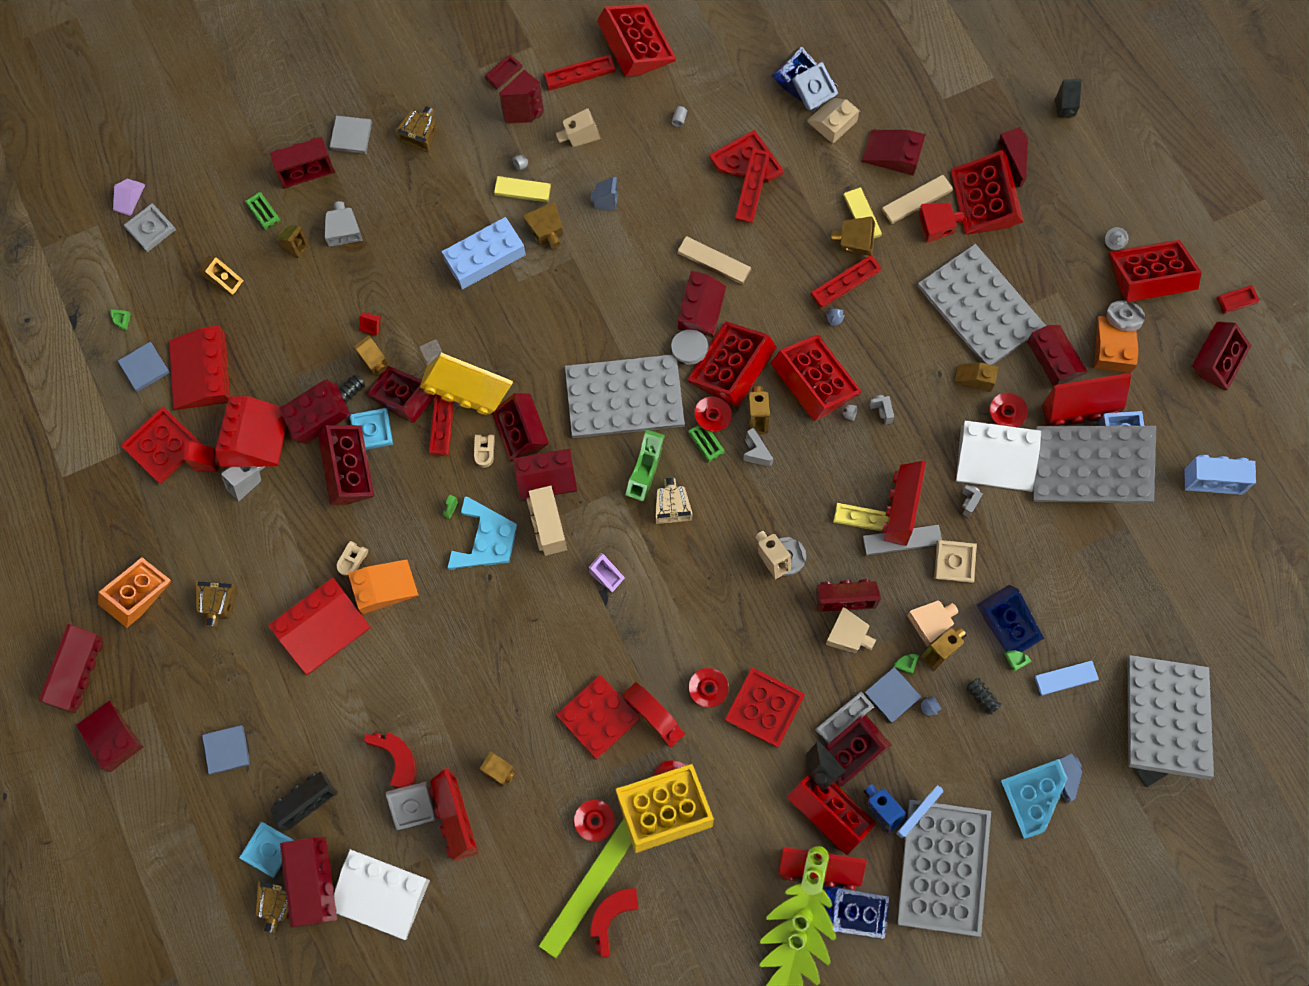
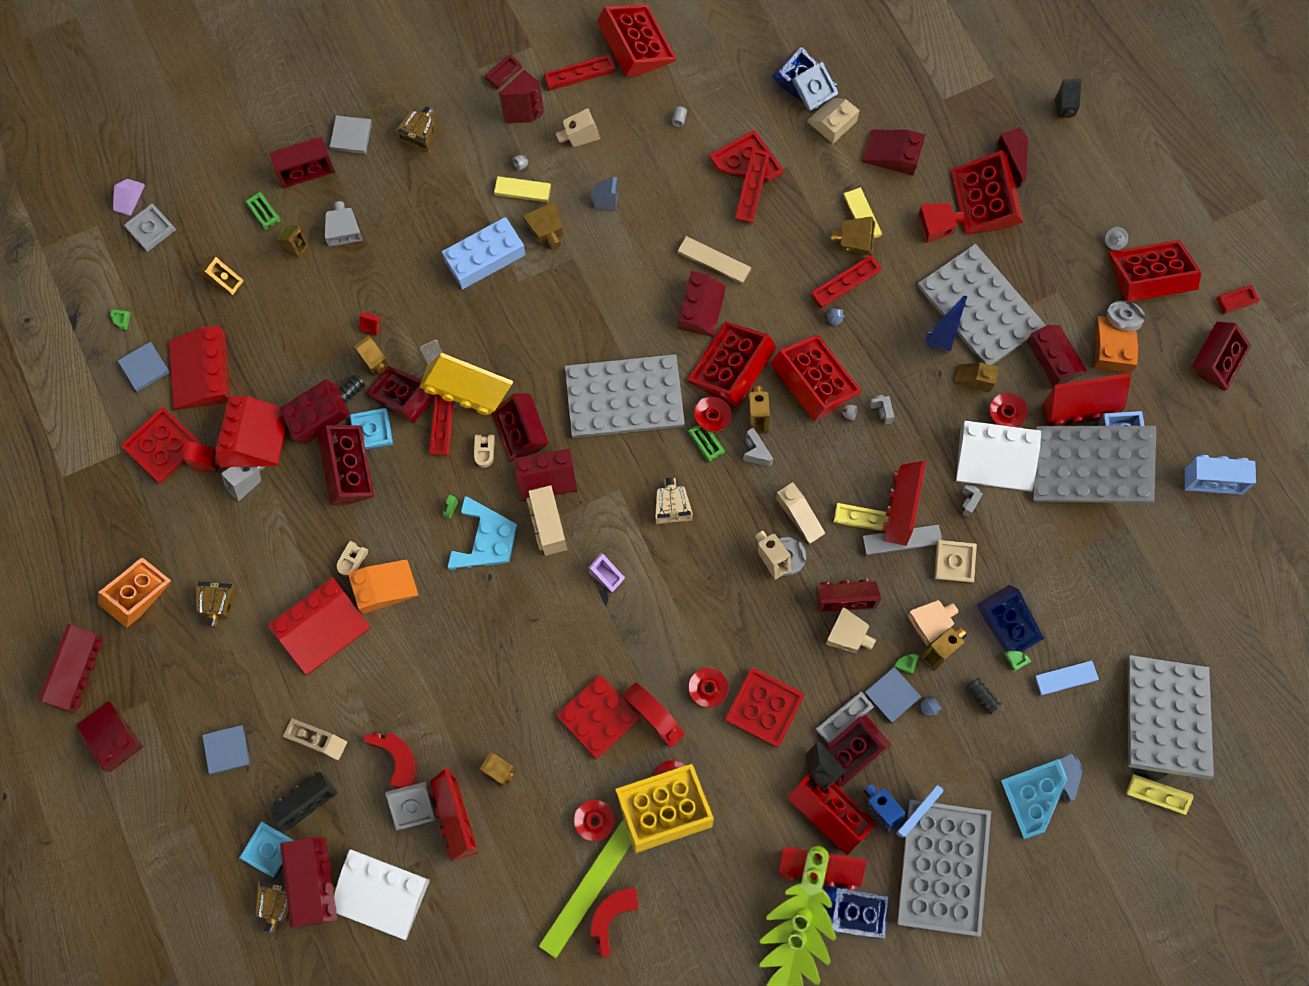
bright green arch [626,430,665,501] -> none
light grey tile [671,329,708,365] -> none
tan tile [882,175,953,224] -> none
none -> tan slope [283,718,347,760]
none -> tan slope [776,482,825,545]
none -> clear blue slope [924,296,968,353]
none -> light yellow tile [1126,774,1194,815]

